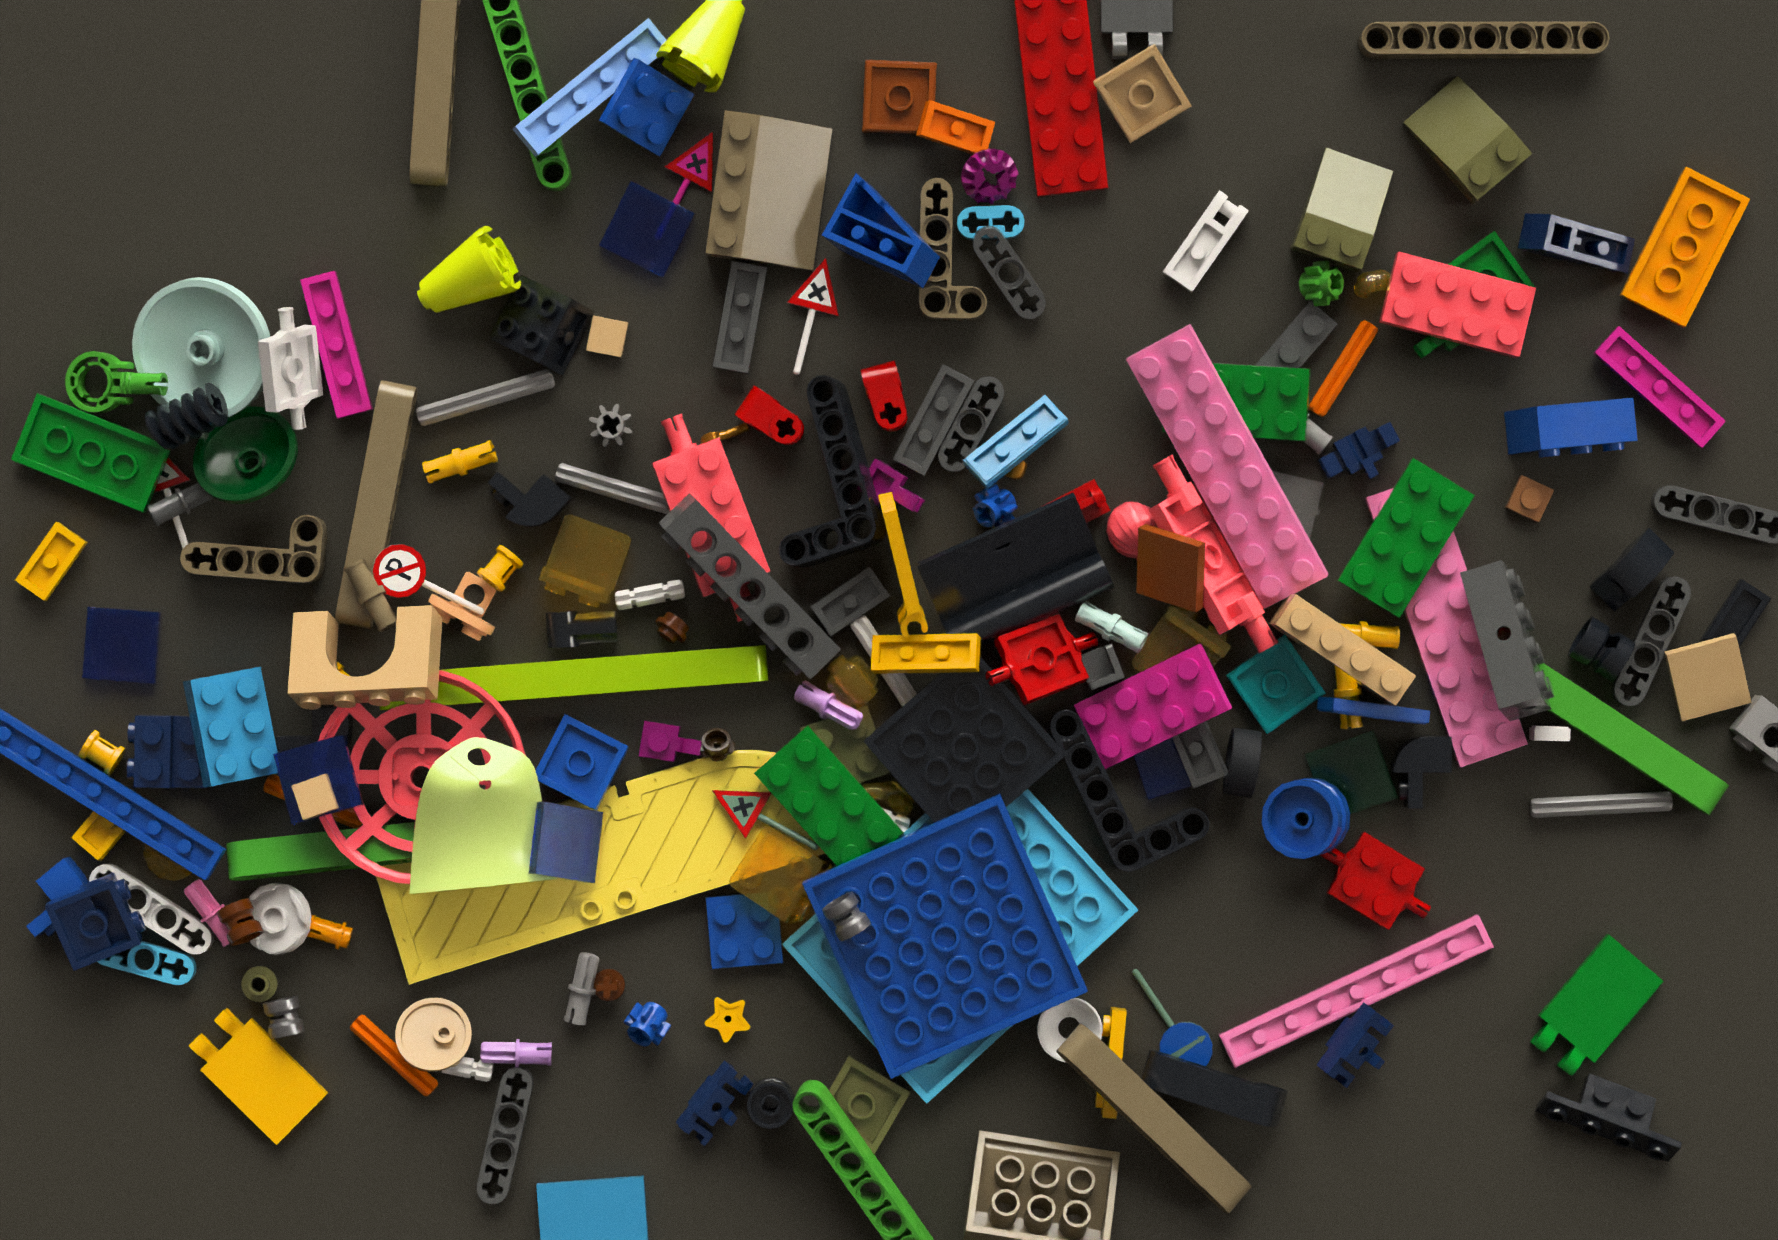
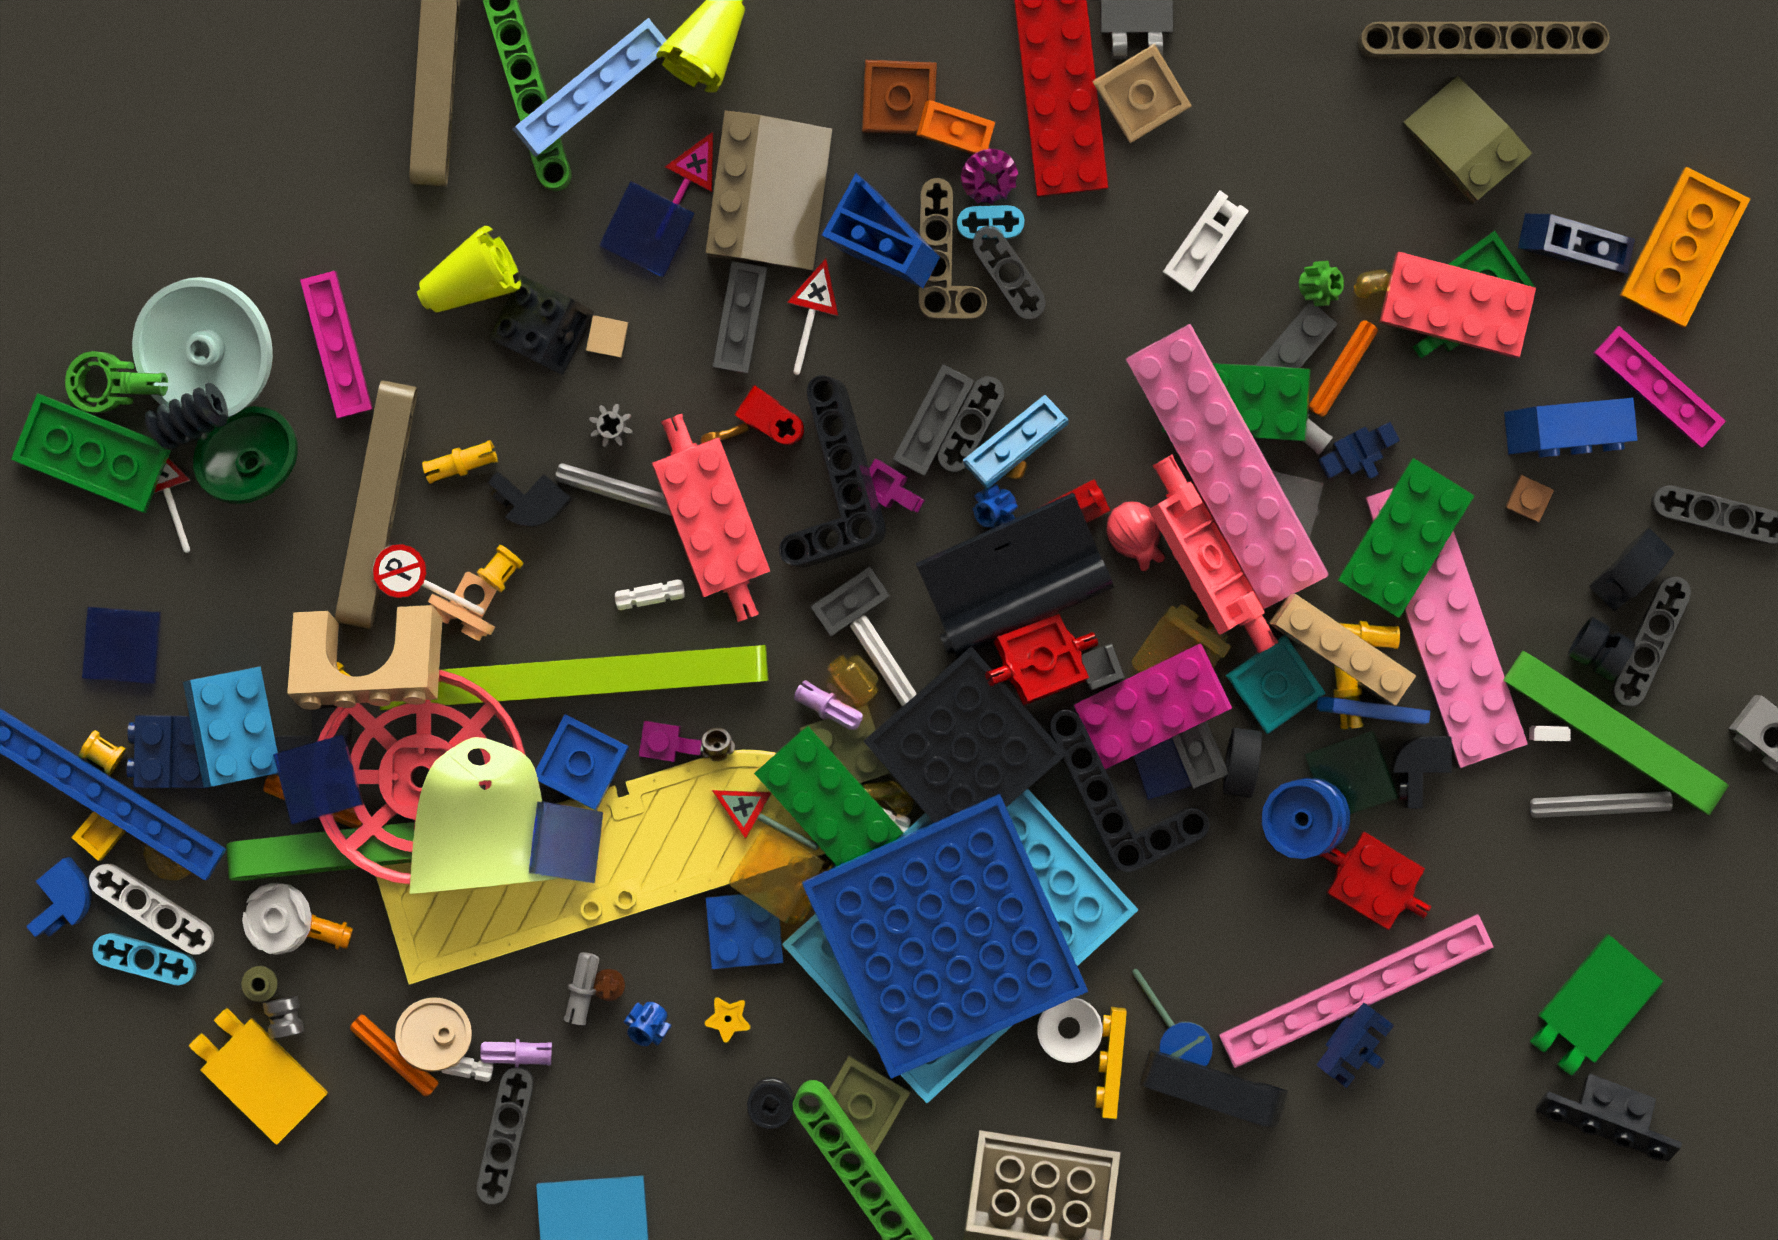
yellow plate [15,522,88,601] -> none
dark blue plate [45,872,146,971] -> none
dark grey axle [147,482,214,526] -> none
dark tan beam [180,515,327,583] -> none
bright pink axle [184,879,230,947] -> none
reddish brown wheel [217,898,264,946] -> none
white plate [258,307,323,430] -> none
tan tile [291,774,339,820] -> none
dark tan pin [344,559,397,632] -> none
light grey axle [416,369,555,426] -> none
clear yellow bracket [538,515,631,608] -> none
black piece [546,611,618,648] -> none
blue plate [599,58,695,157] -> none
reddish brown plate [655,612,690,644] -> none
dark grey brick [659,493,841,679] -> none
dark blue piece [676,1060,754,1146] -> none
flat silver wheel [822,892,871,941] -> none
red piece [860,360,908,432] -> none
yellow plate [871,633,981,674] -> none
yellow tile [878,492,928,637] -> none
dark tan beam [1056,1024,1252,1214] -> none
light aqua pin [1075,601,1149,654] -> none
dark orange tile [1136,524,1205,612] -> none
slope [1290,148,1393,273] -> none
dark grey brick [1460,560,1554,721] -> none
tan tile [1664,633,1752,721] -> none
black tile [1700,579,1772,648] -> none

